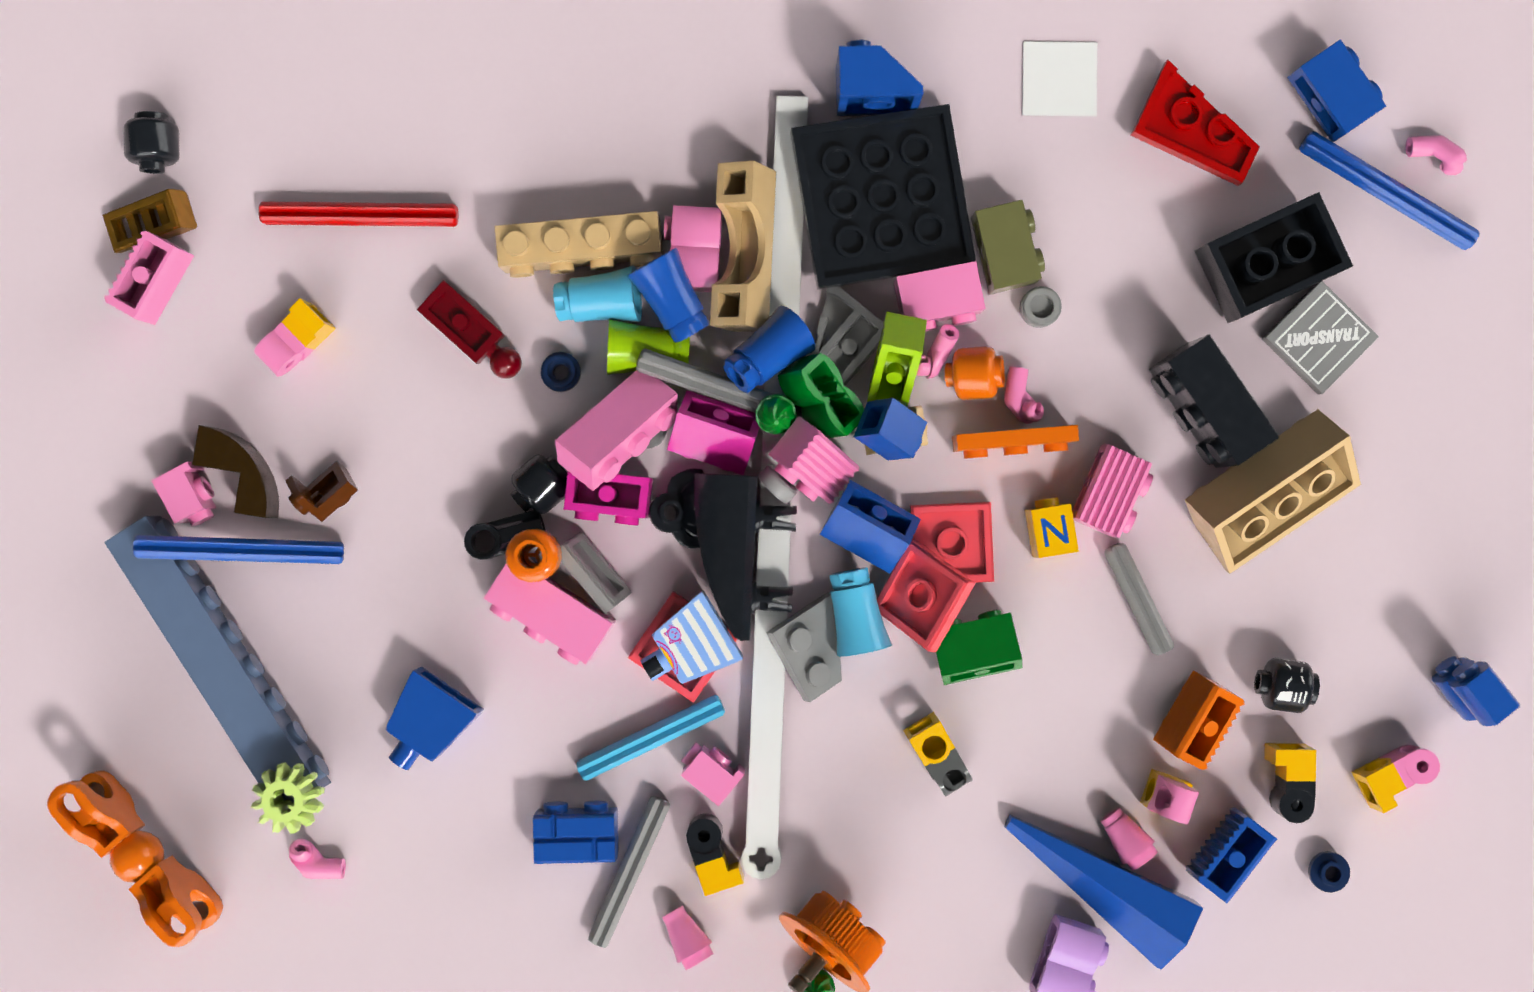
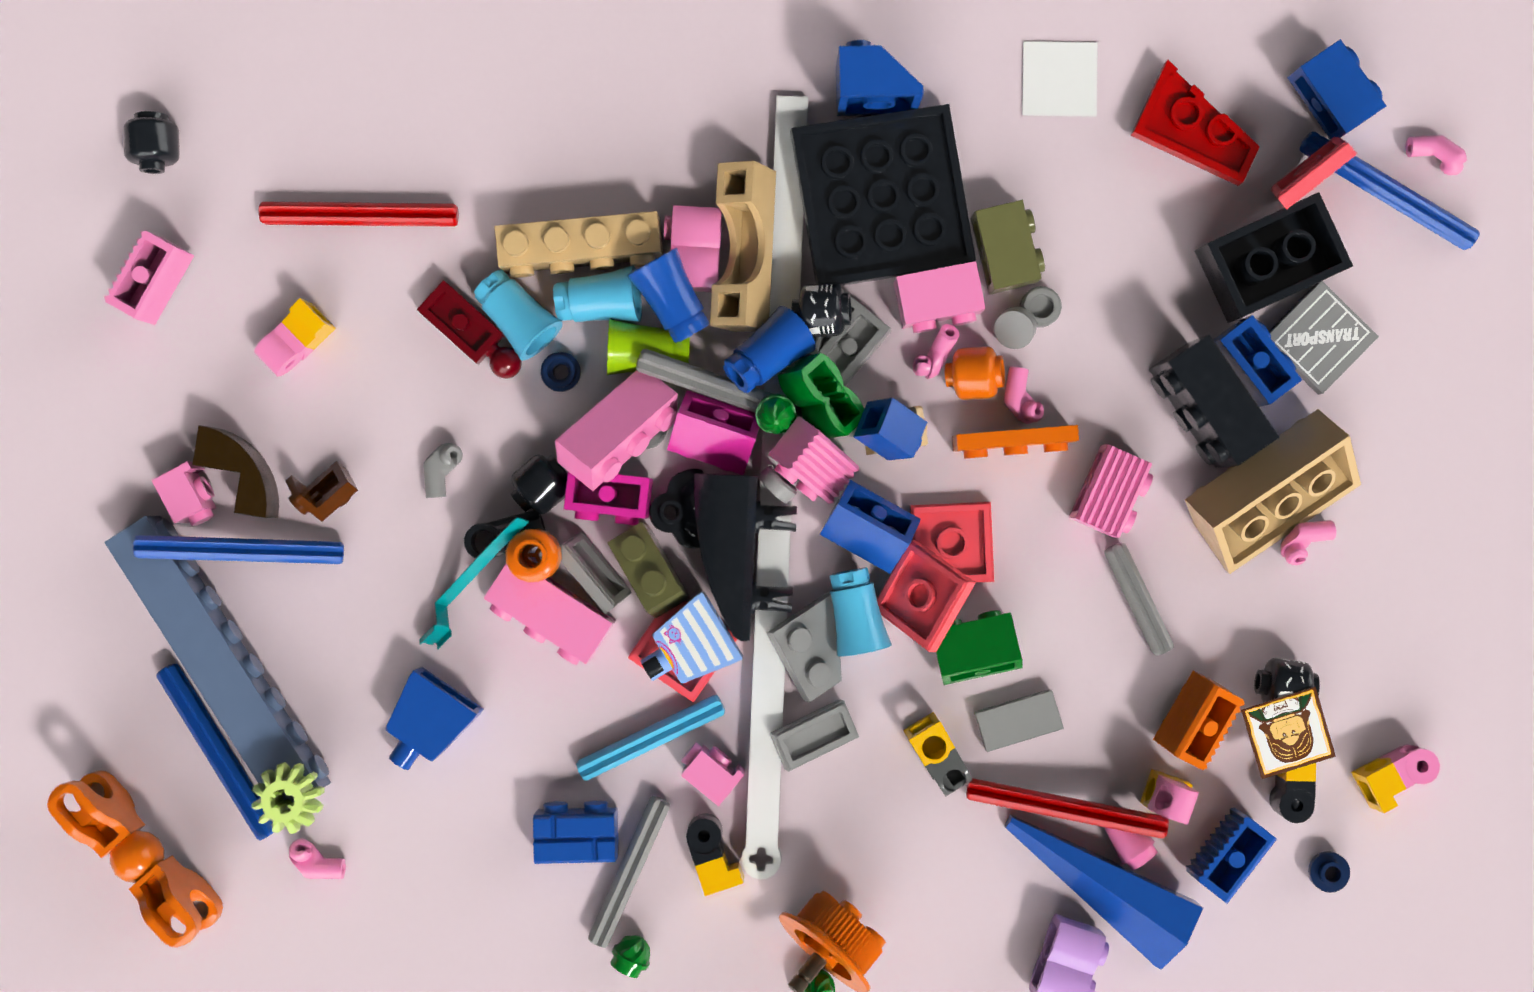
pearl gold slope [102,189,197,253] -> none
bright pink cone [662,905,714,970] -> none
lime brick [867,312,927,407] -> none
yellow brick [1024,497,1079,558] -> none
blue brick [1431,656,1520,726] -> none
none -> blue axle [156,663,275,841]
none -> teal piece [419,517,529,649]
none -> light grey arm [424,443,463,498]
none -> medium azure plant [474,270,563,361]
none -> olive brick [607,522,690,618]
none -> green plate [610,935,650,978]
none -> light grey tile [770,699,859,772]
none -> black head [791,283,852,337]
none -> red axle [966,778,1169,839]
none -> light grey tile [974,689,1064,752]
none -> light grey tile [994,307,1037,349]
none -> blue brick [1214,315,1302,407]
none -> sticker [1241,687,1336,779]
none -> coral tile [1271,137,1357,209]
none -> bright pink arm [1280,520,1336,565]

